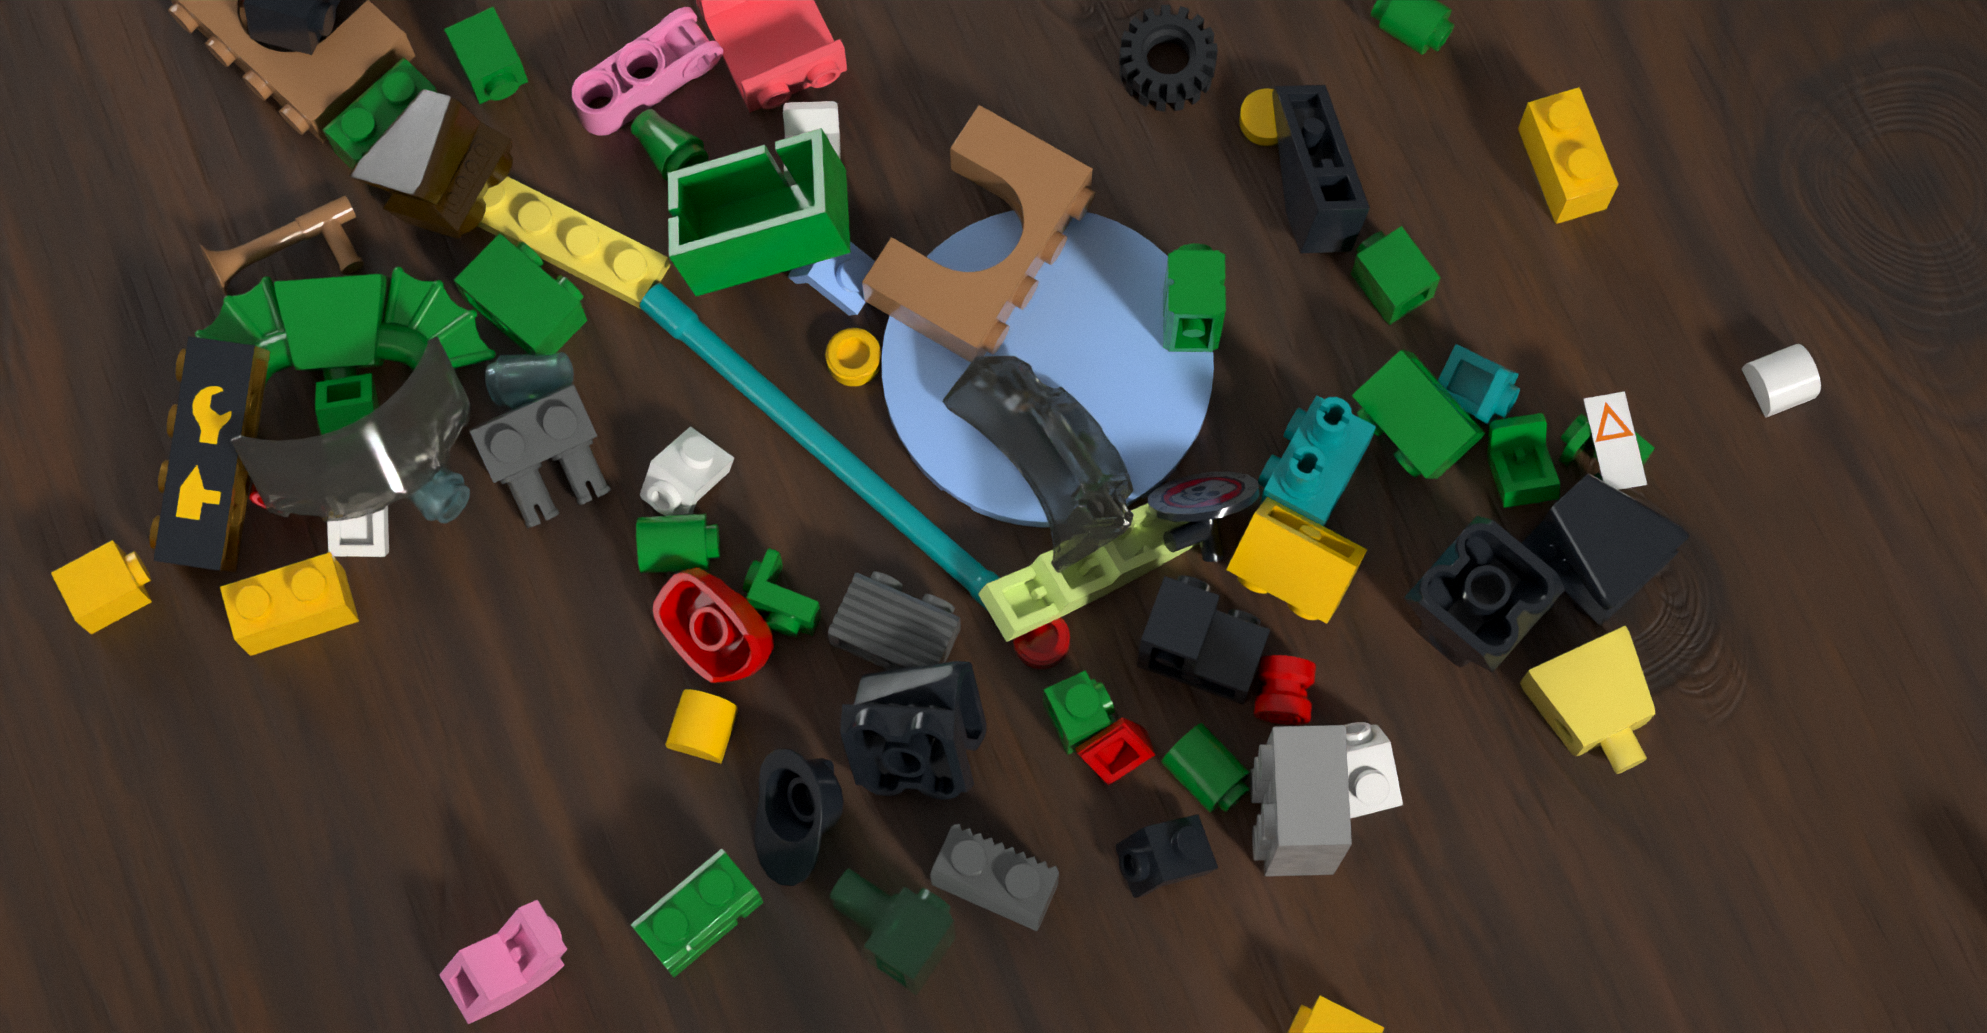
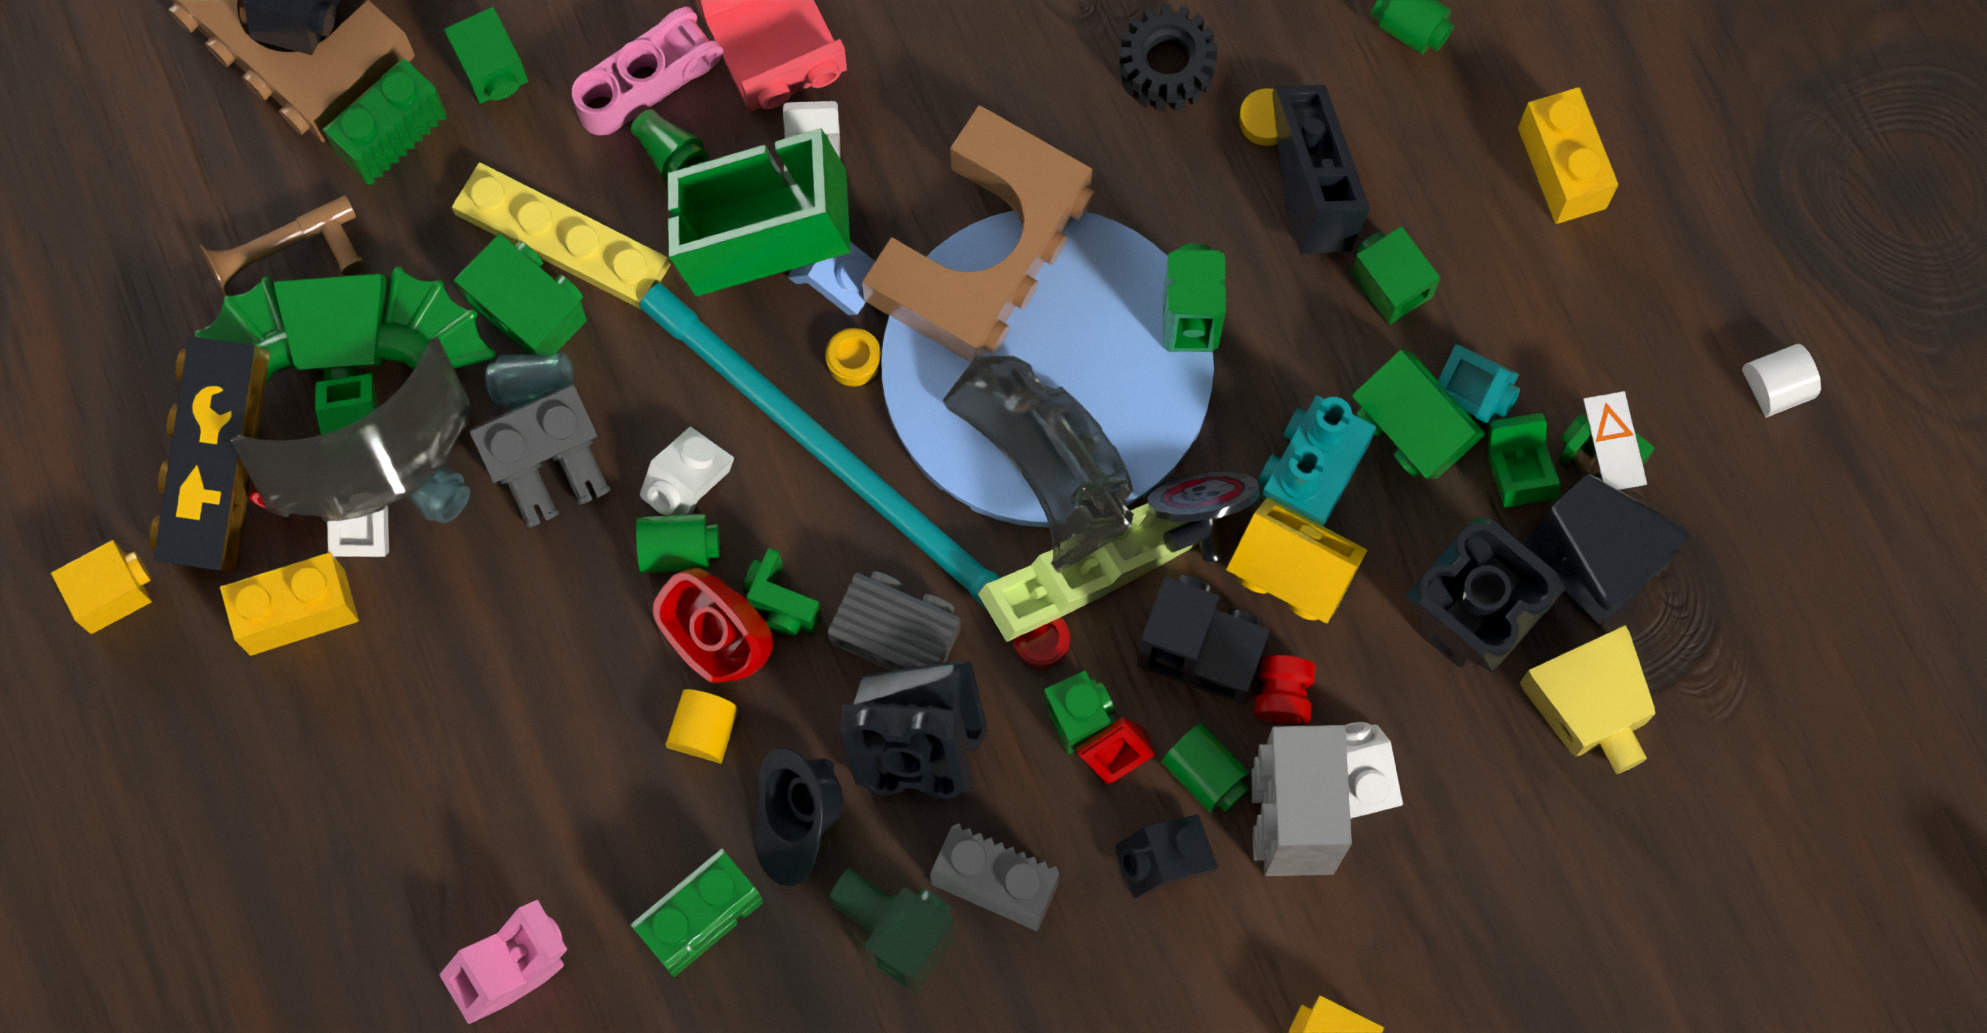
dark brown piece [349,89,513,239] -> none

